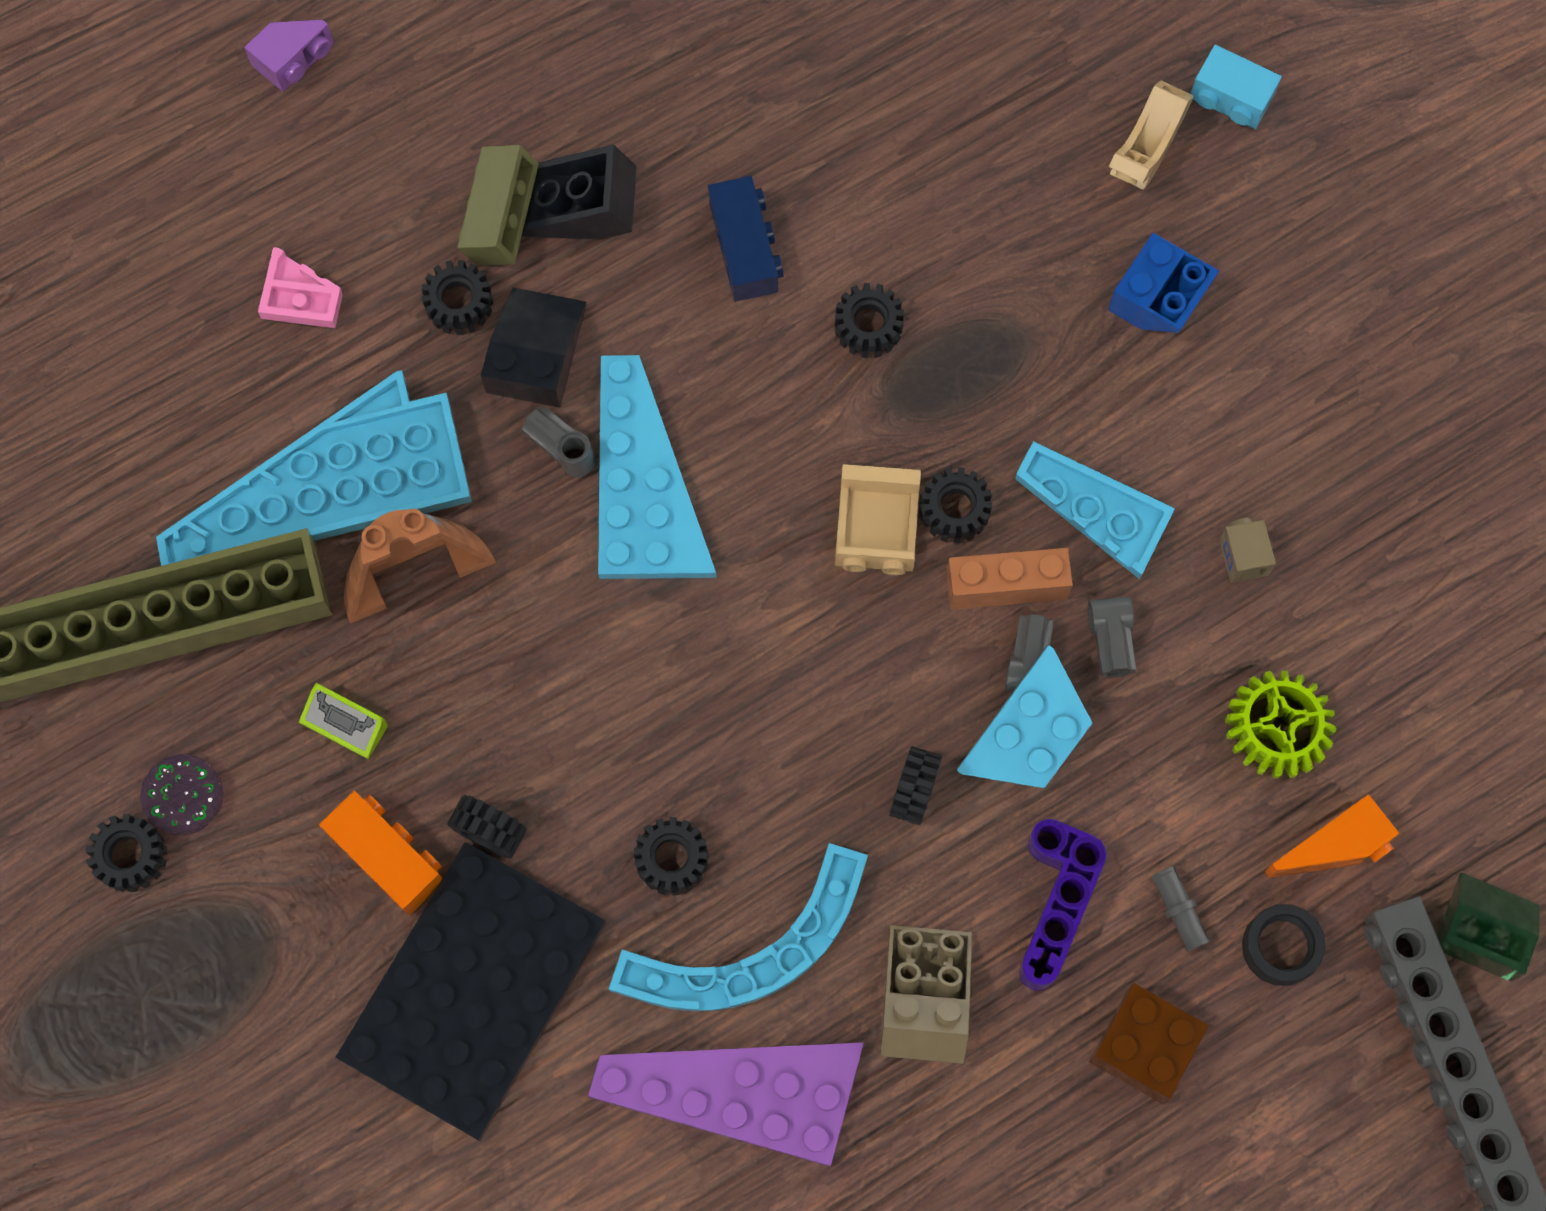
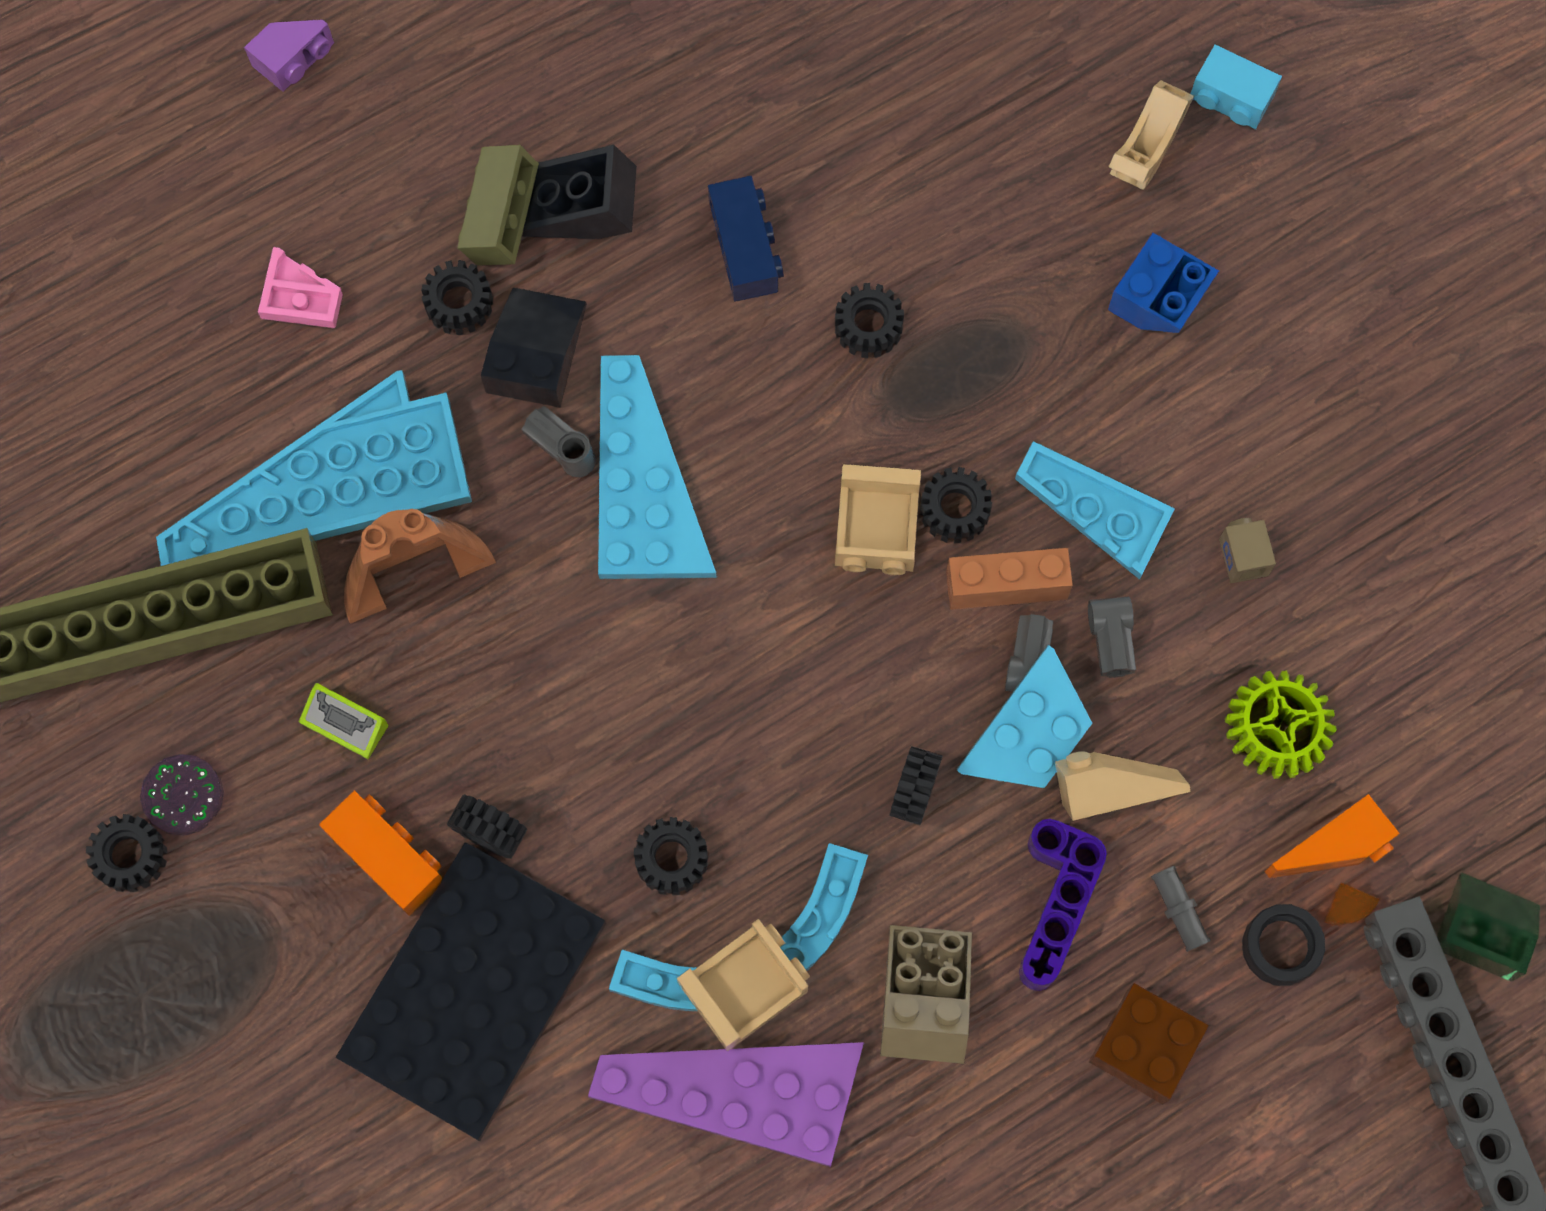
none -> tan panel [677,919,810,1052]
none -> tan slope [1055,752,1190,821]
none -> clear orange tile [1324,883,1380,926]

